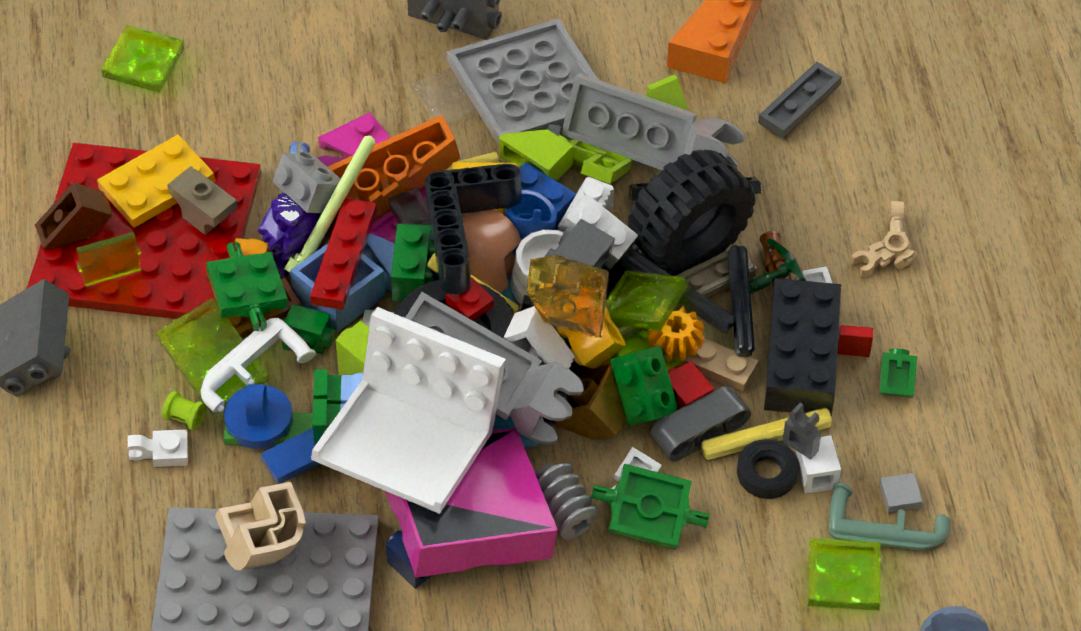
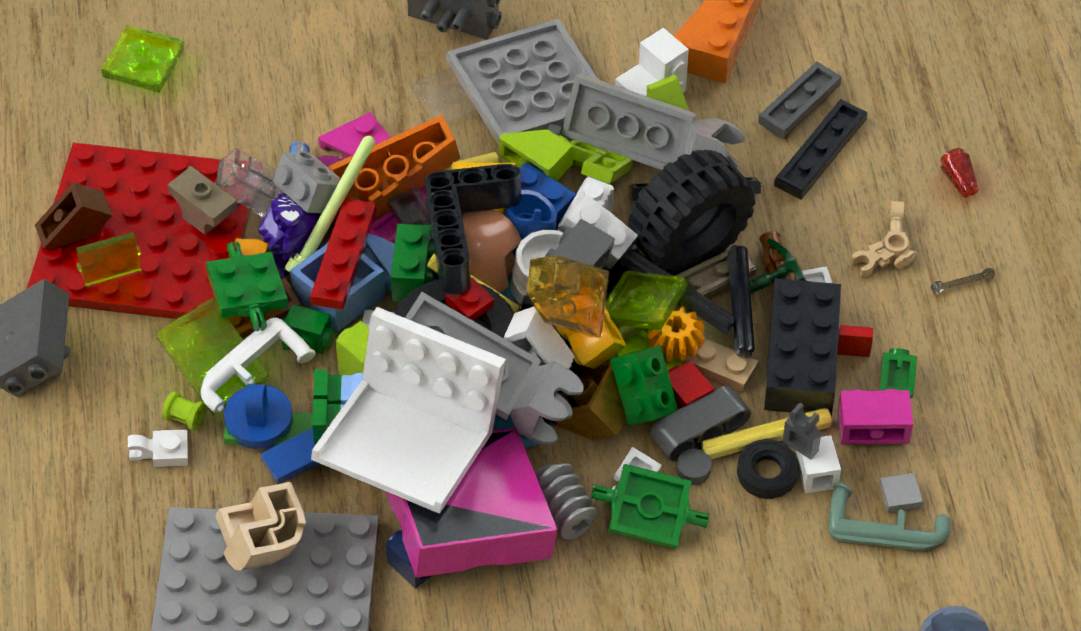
yellow plate [97,134,215,228] -> none
clear neon green plate [808,538,881,611] -> none
none -> clear brick [215,148,285,216]
none -> white brick [615,28,689,96]
none -> dark grey tile [677,449,712,484]
none -> black tile [774,99,868,200]
none -> dark pink brick [838,389,913,445]
none -> clear smoke hinge [930,268,995,294]
none -> clear red cone [940,148,979,198]

